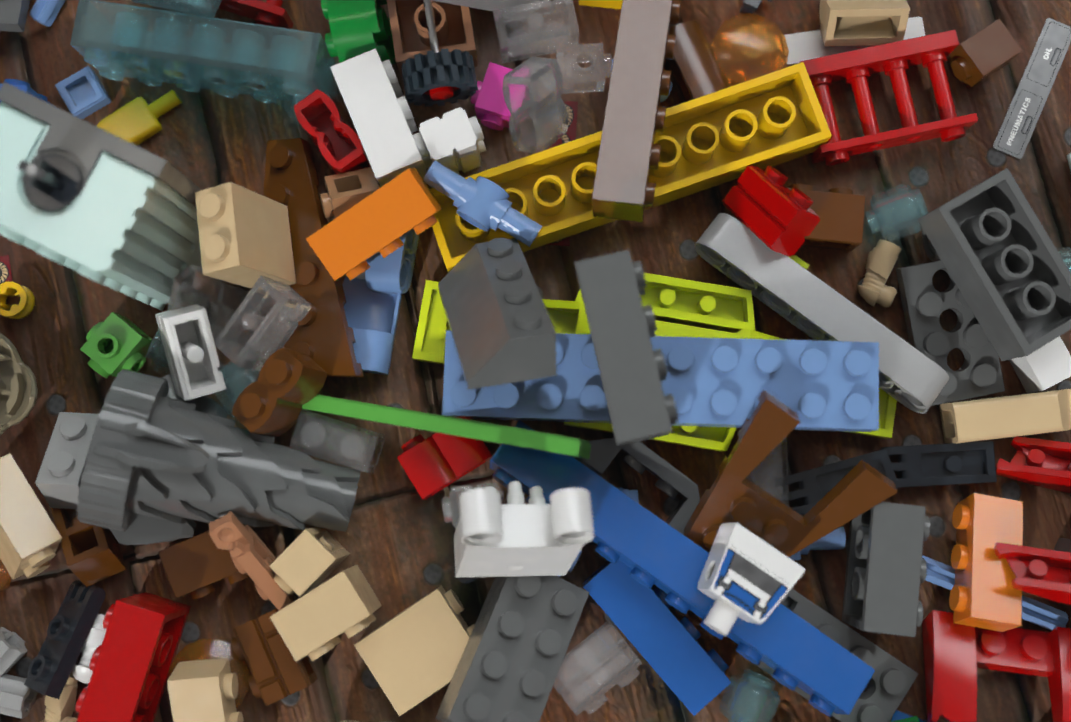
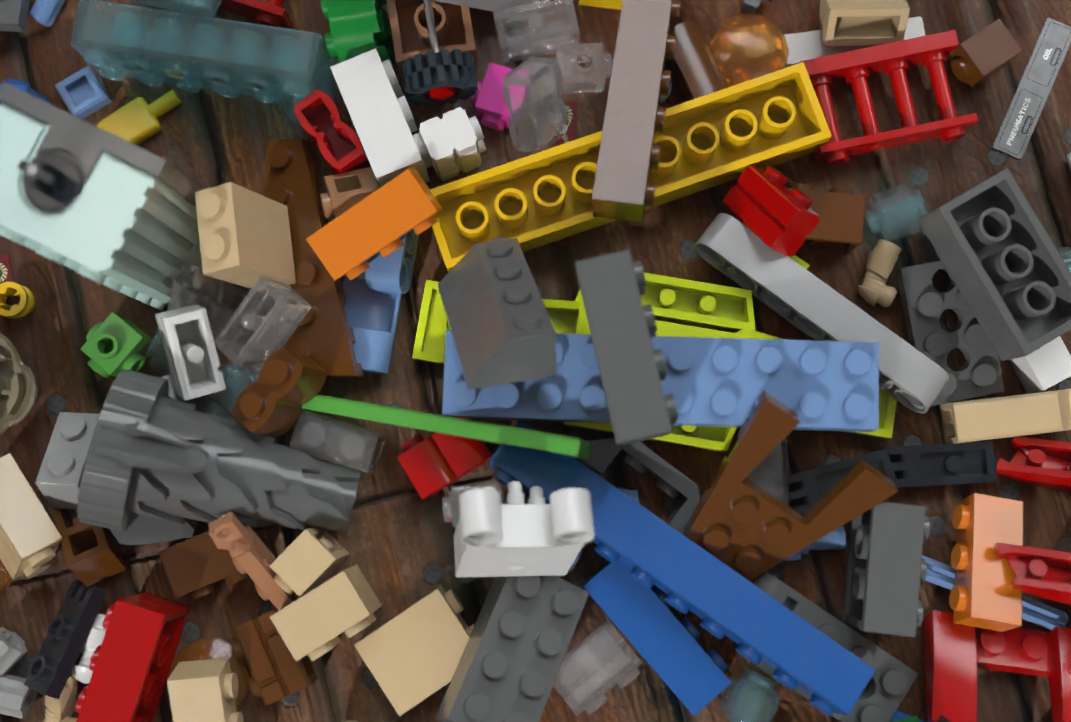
medium blue pin [423,160,542,247] -> none
white torso [697,523,806,636] -> none

